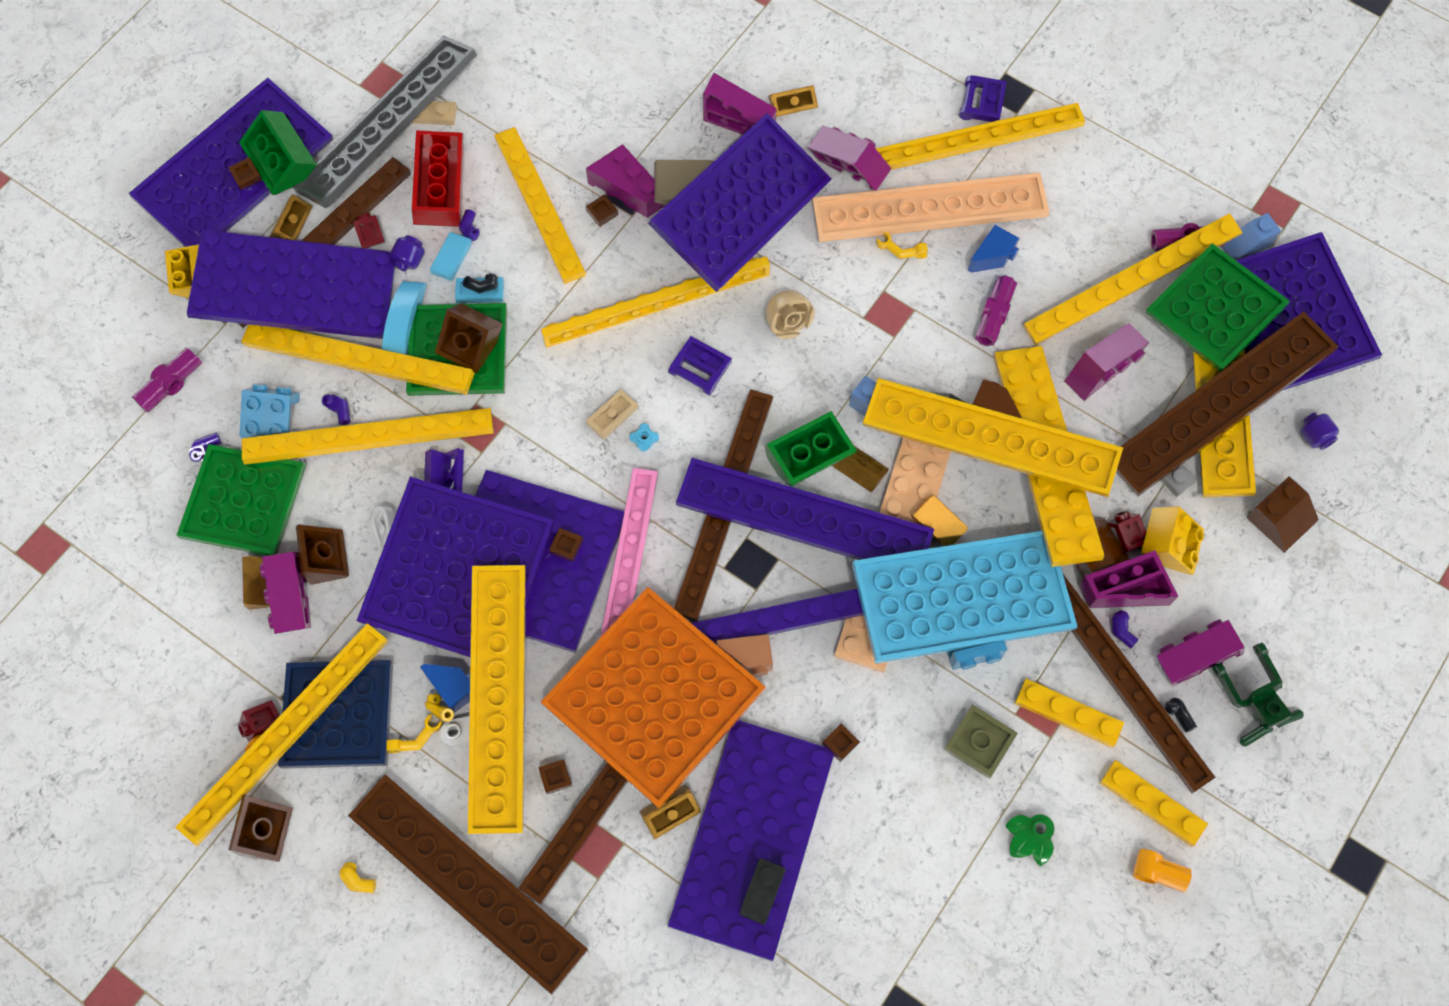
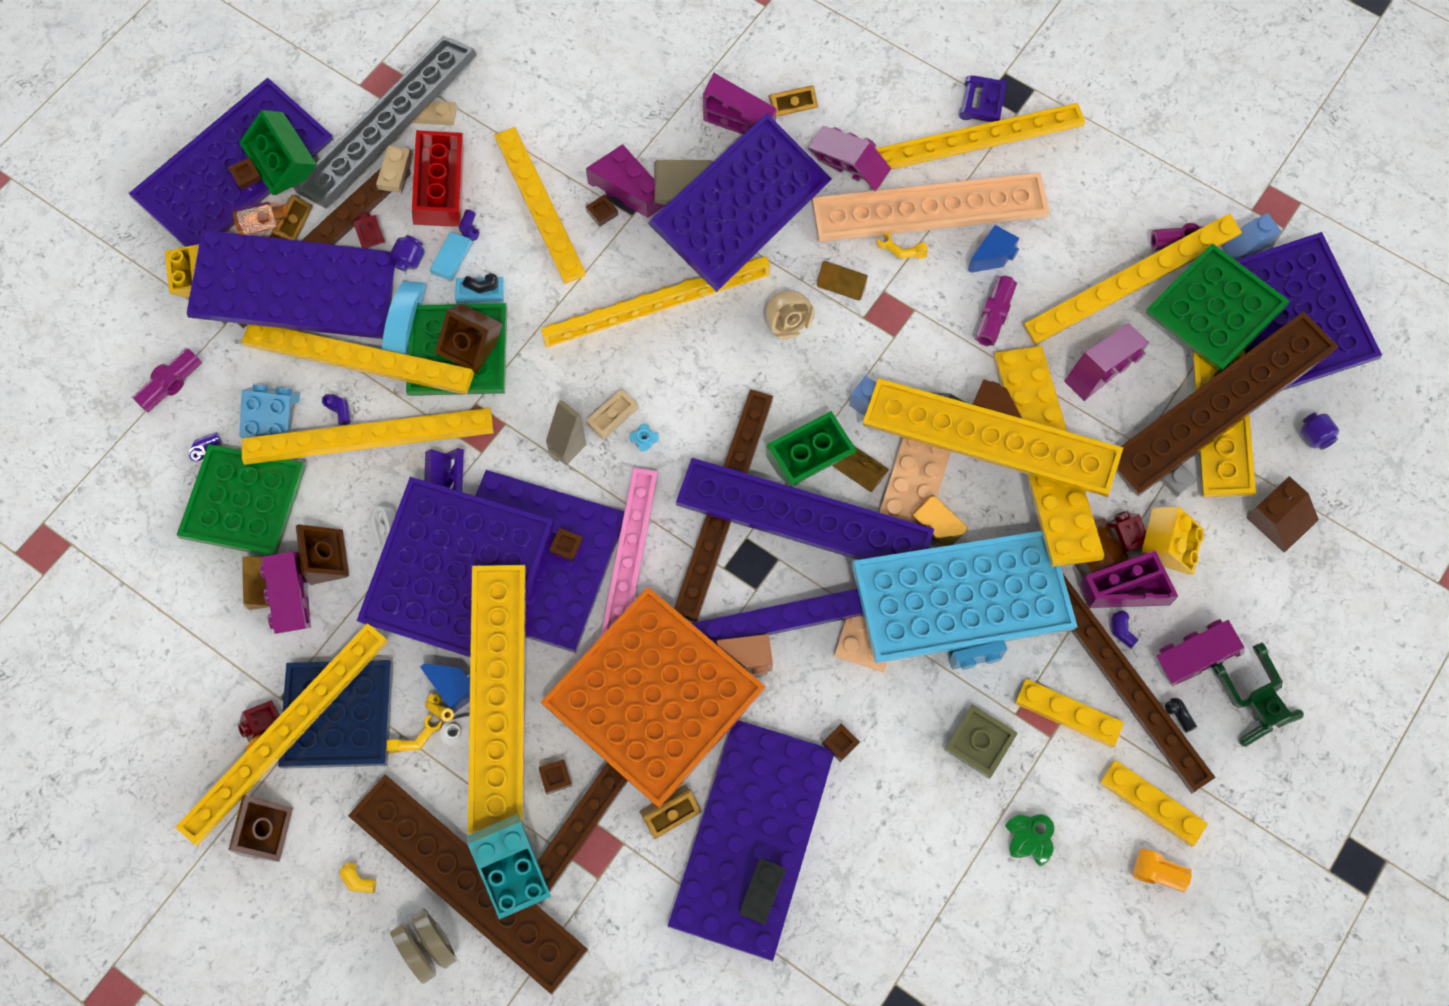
dark purple plate [668,336,732,396] -> none
none -> clear orange torso [231,202,289,236]
none -> tan plate [376,145,412,193]
none -> dark tan wheel [390,908,458,984]
none -> teal slope [467,813,551,919]
none -> dark tan slope [546,400,586,465]
none -> pearl gold slope [817,261,868,301]

